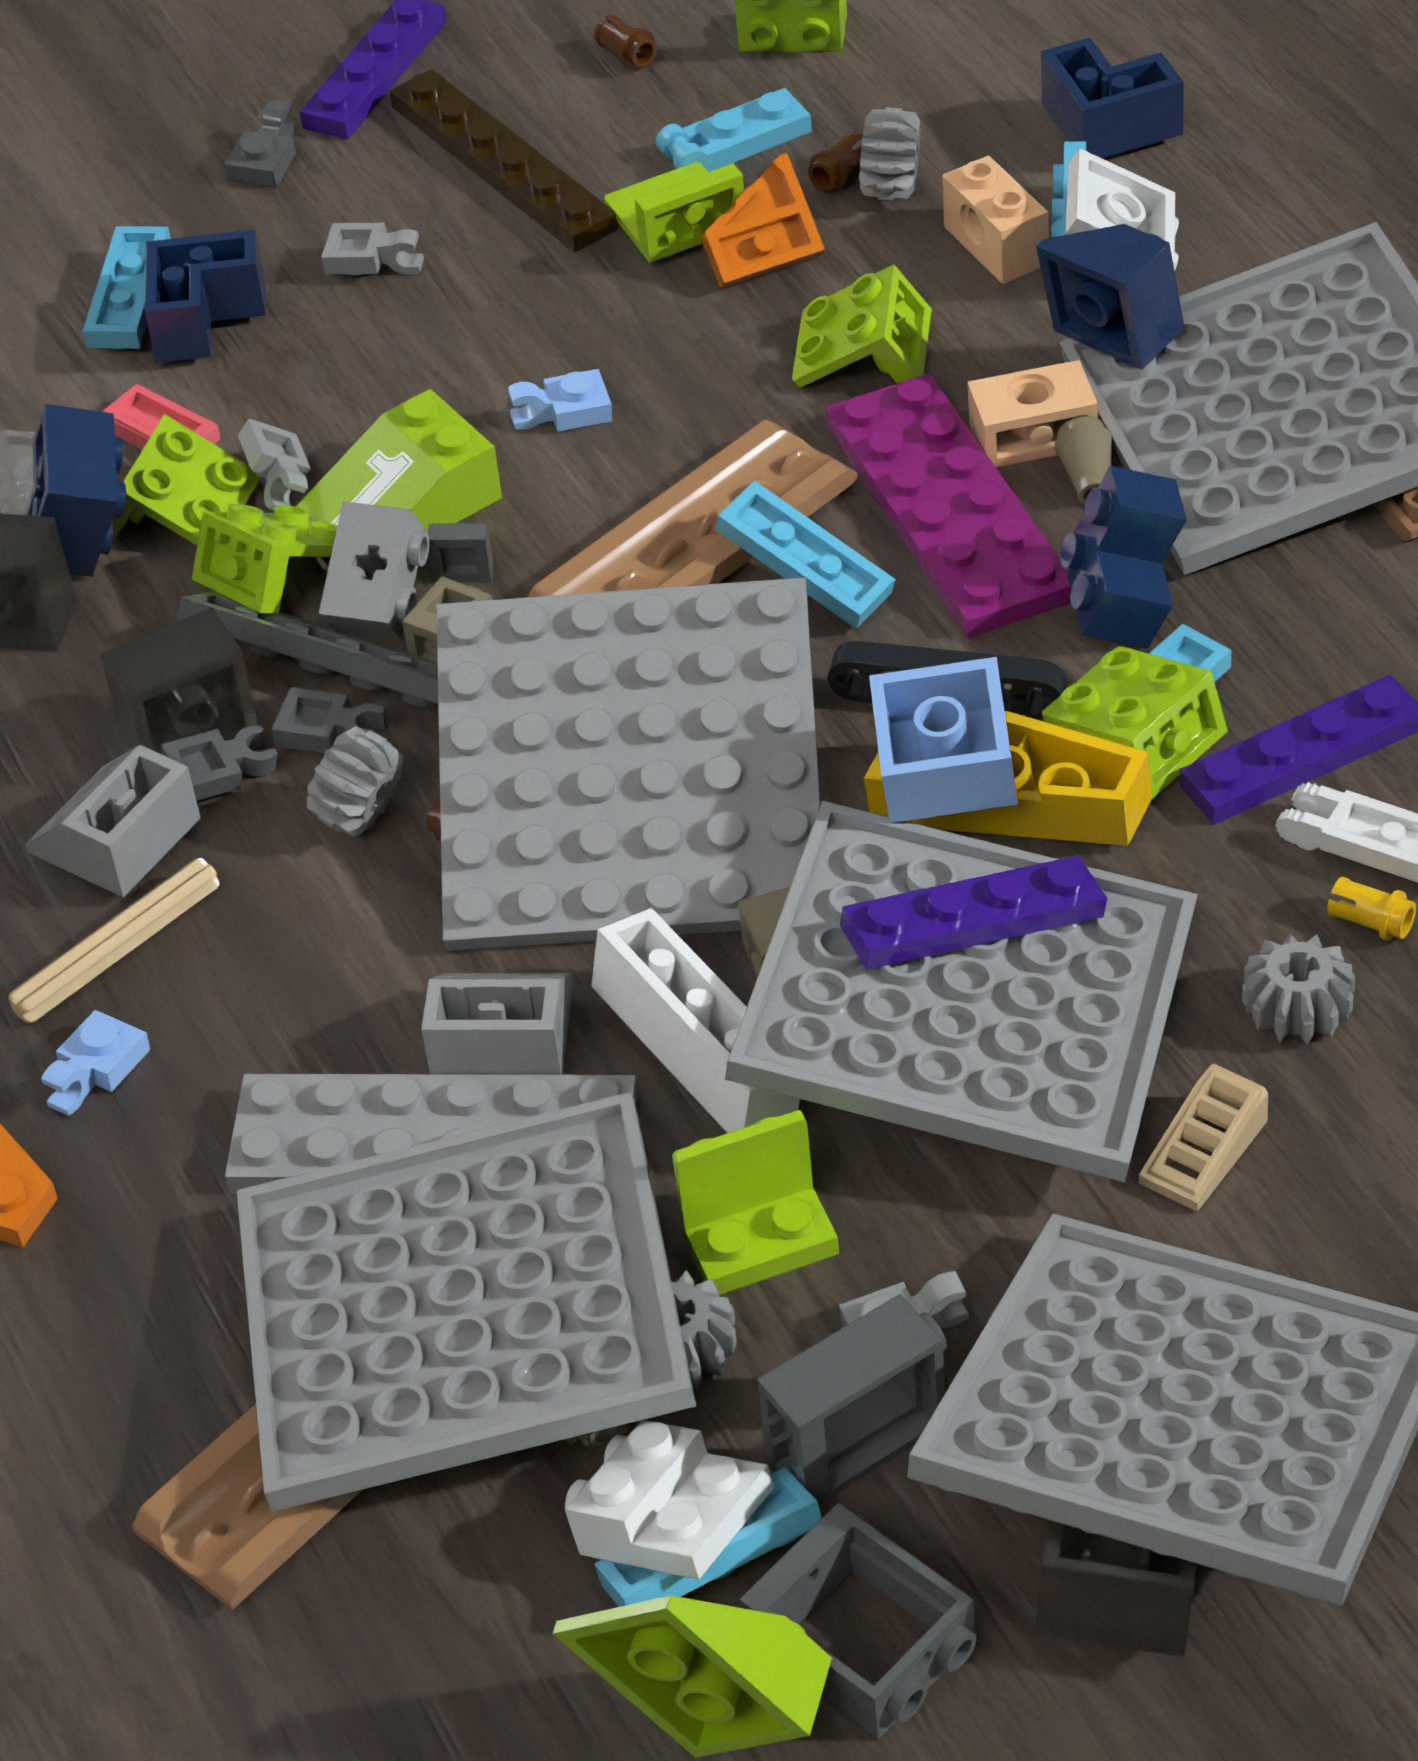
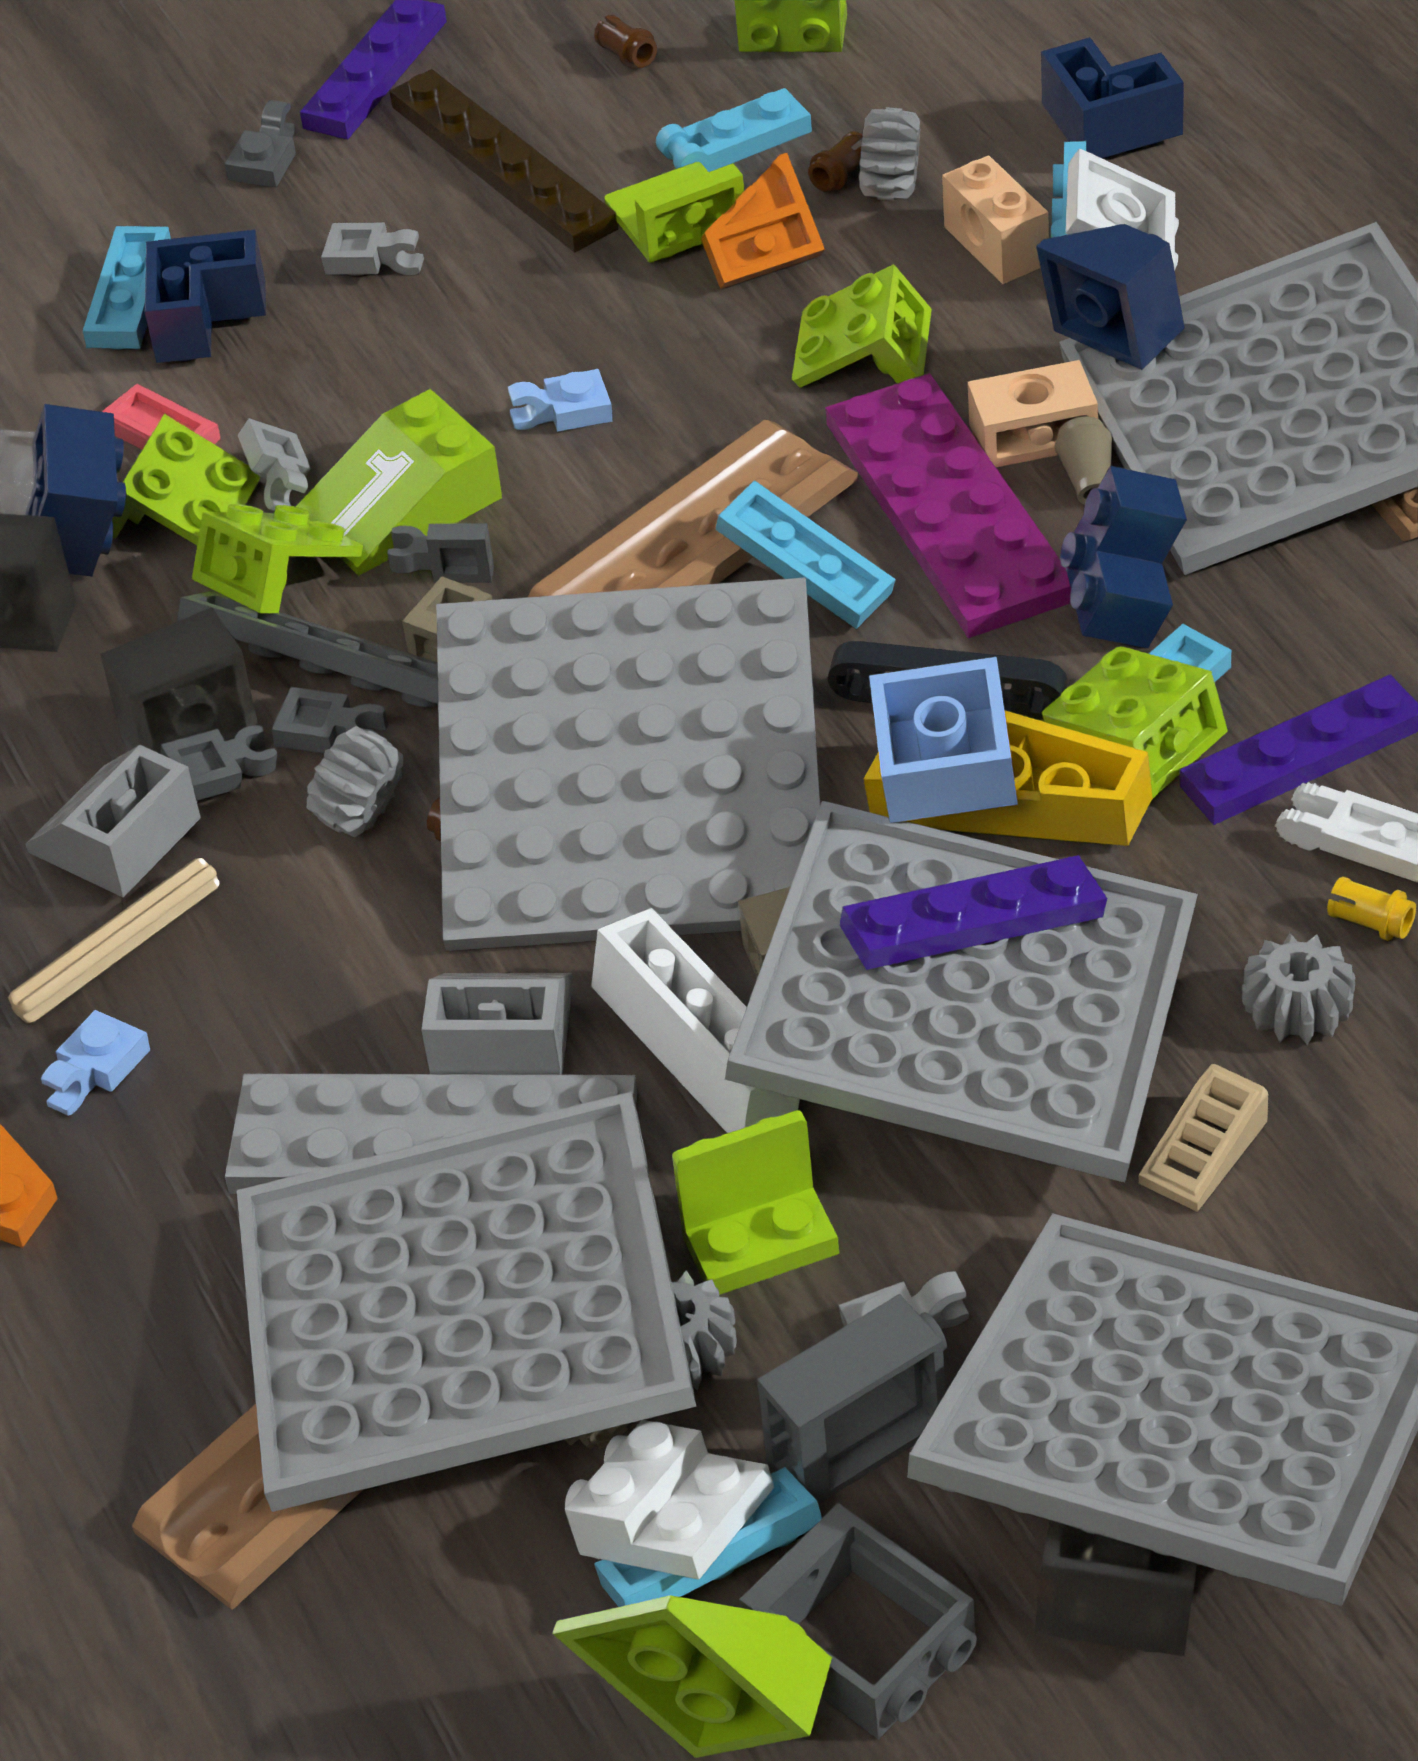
light grey brick [318,501,429,641] -> none

